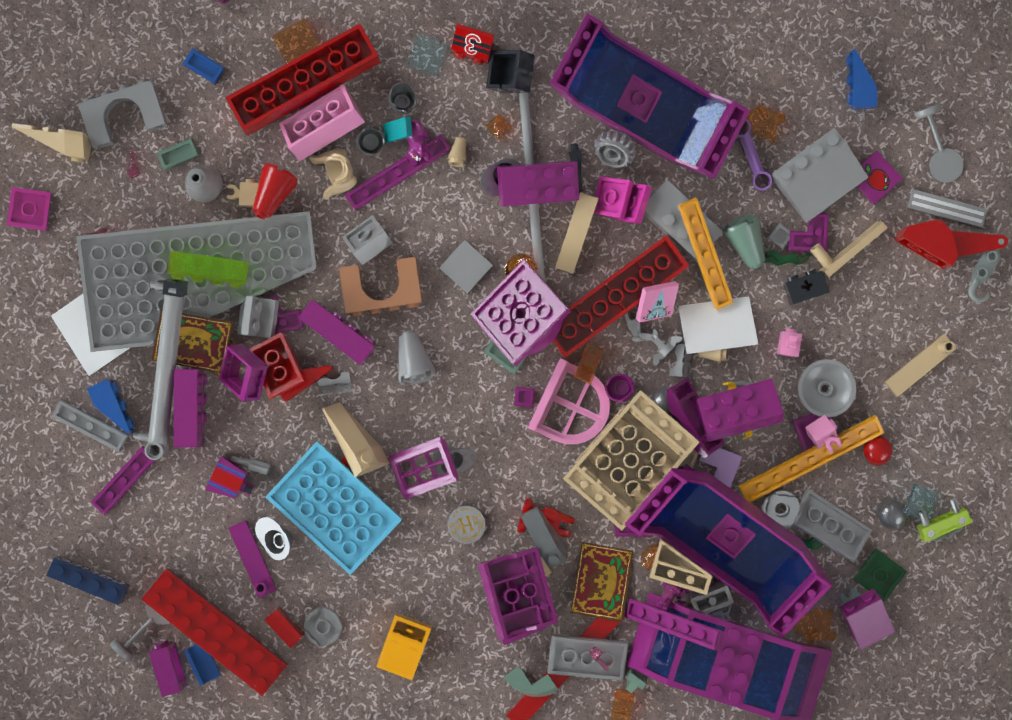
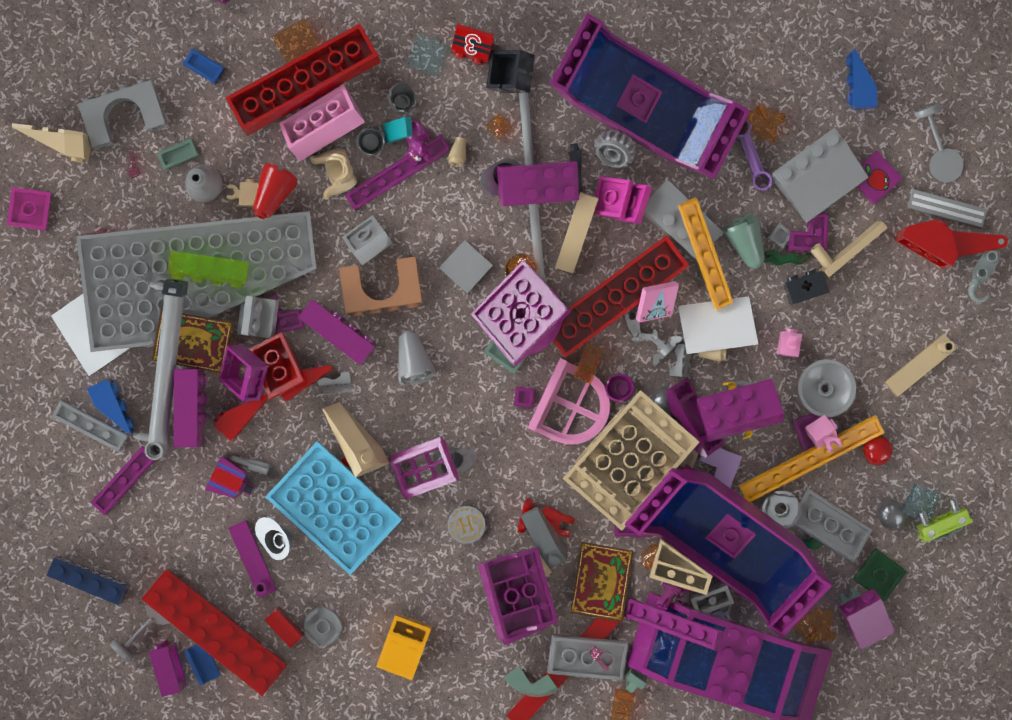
none -> red slope [213,394,269,441]

